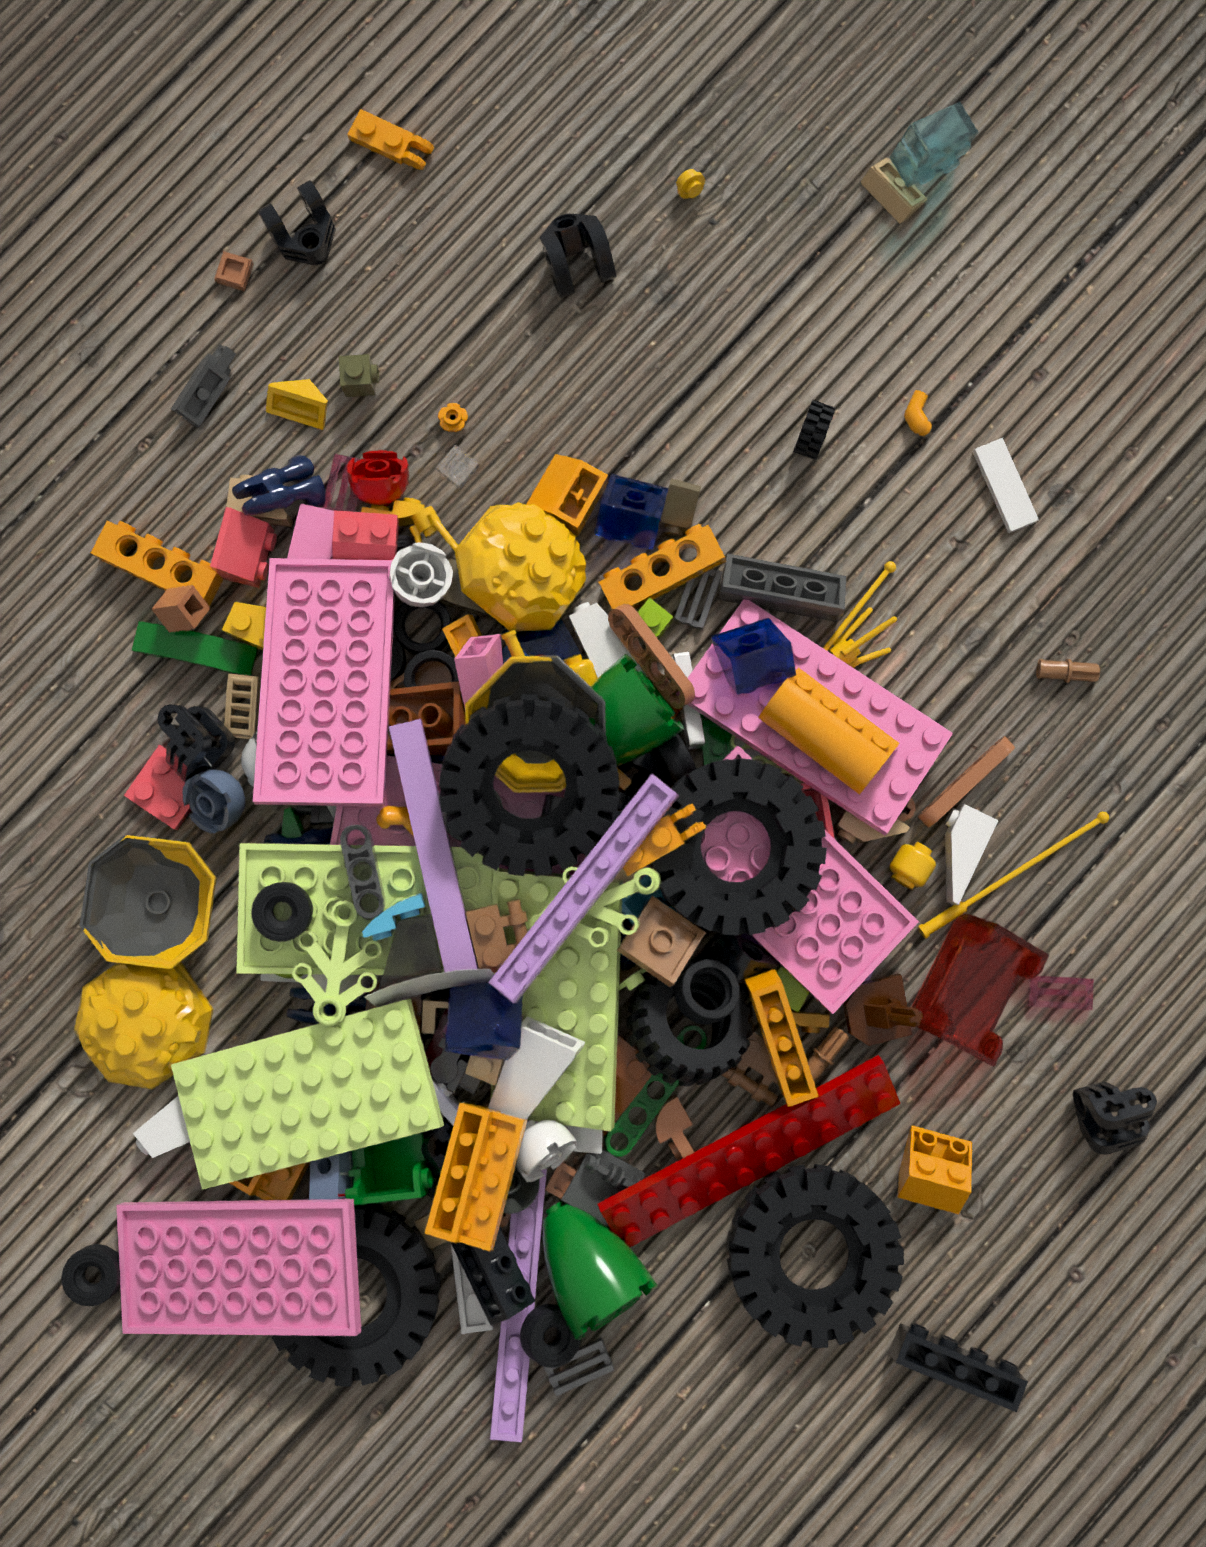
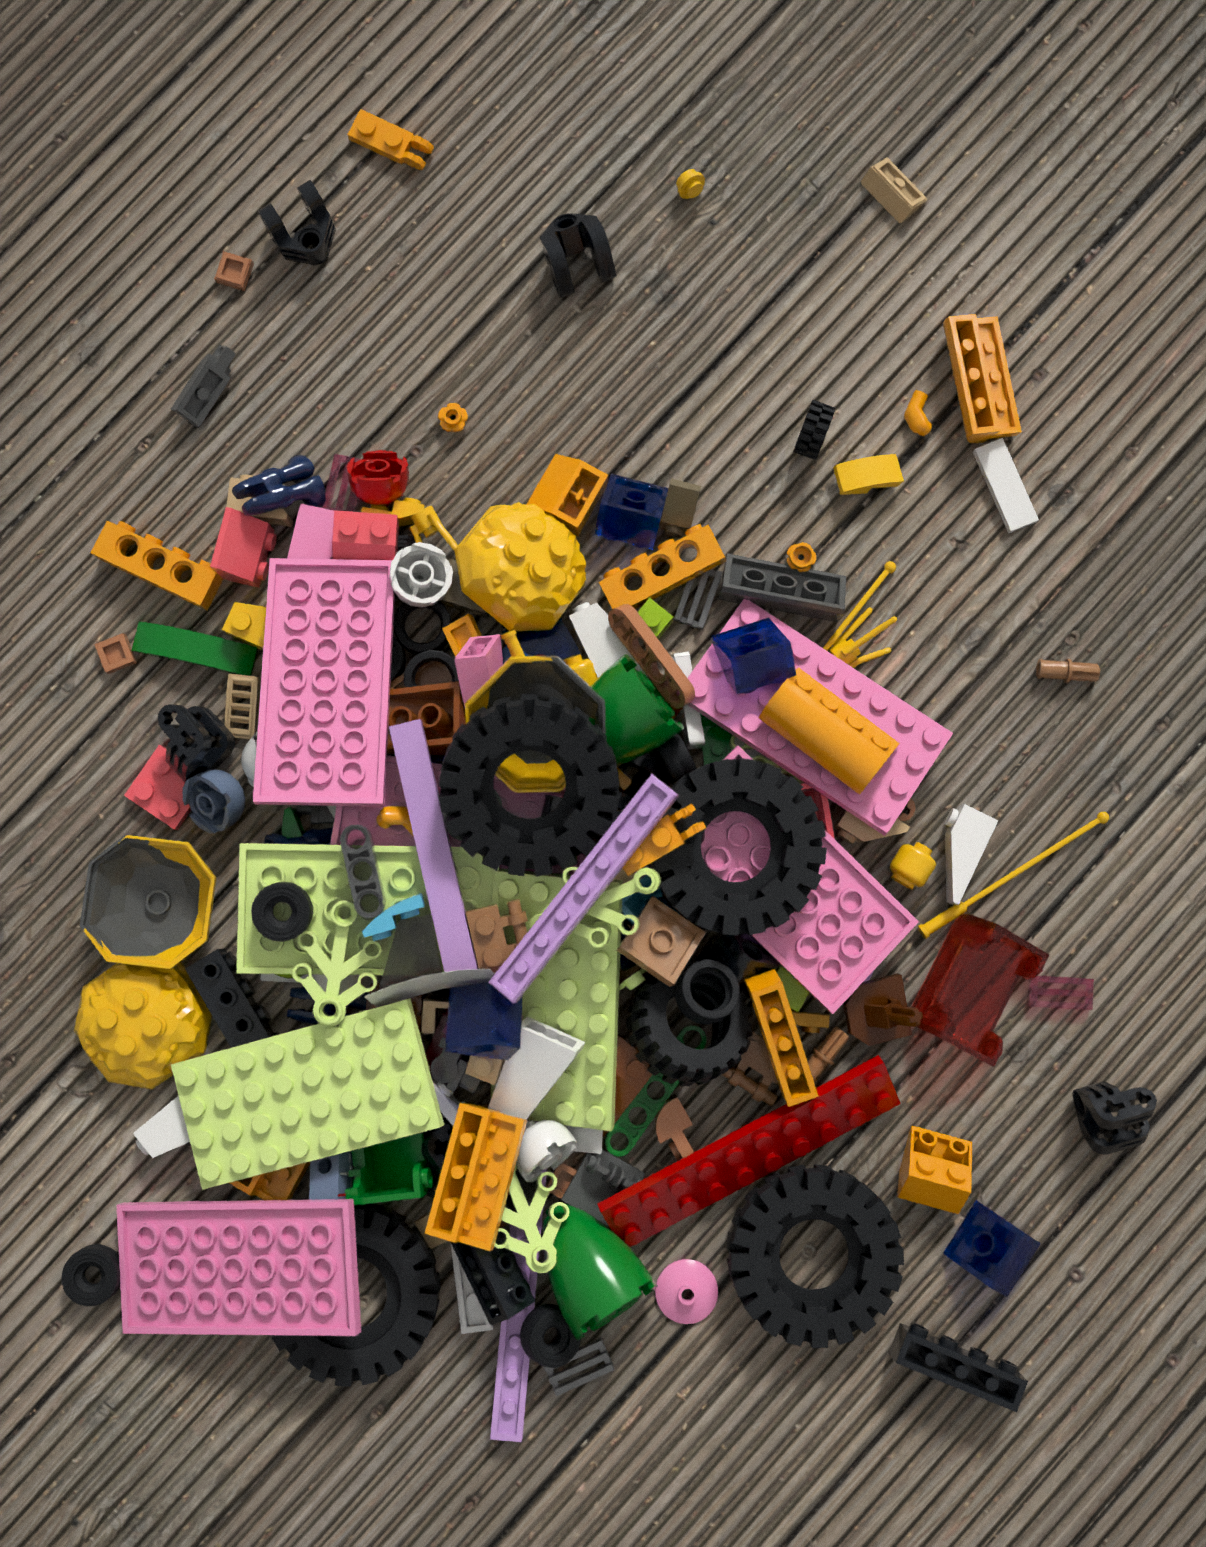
nougat brick [151,585,210,632] -> none
yellow slope [266,379,328,430] -> none
olive brick [339,354,379,397] -> none
clear plate [436,445,479,489] -> none
clear light blue piece [890,102,979,187] -> none
nougat beam [918,736,1015,828] -> none
none -> nougat tile [94,633,137,674]
none -> black brick [185,948,280,1048]
none -> yellowish green plant [494,1166,569,1273]
none -> bright pink dish [655,1259,718,1324]
none -> light orange plate [787,542,816,572]
none -> yellow slope [833,454,904,495]
none -> light orange brick [943,314,1022,443]
none -> clear blue slope [943,1200,1041,1297]

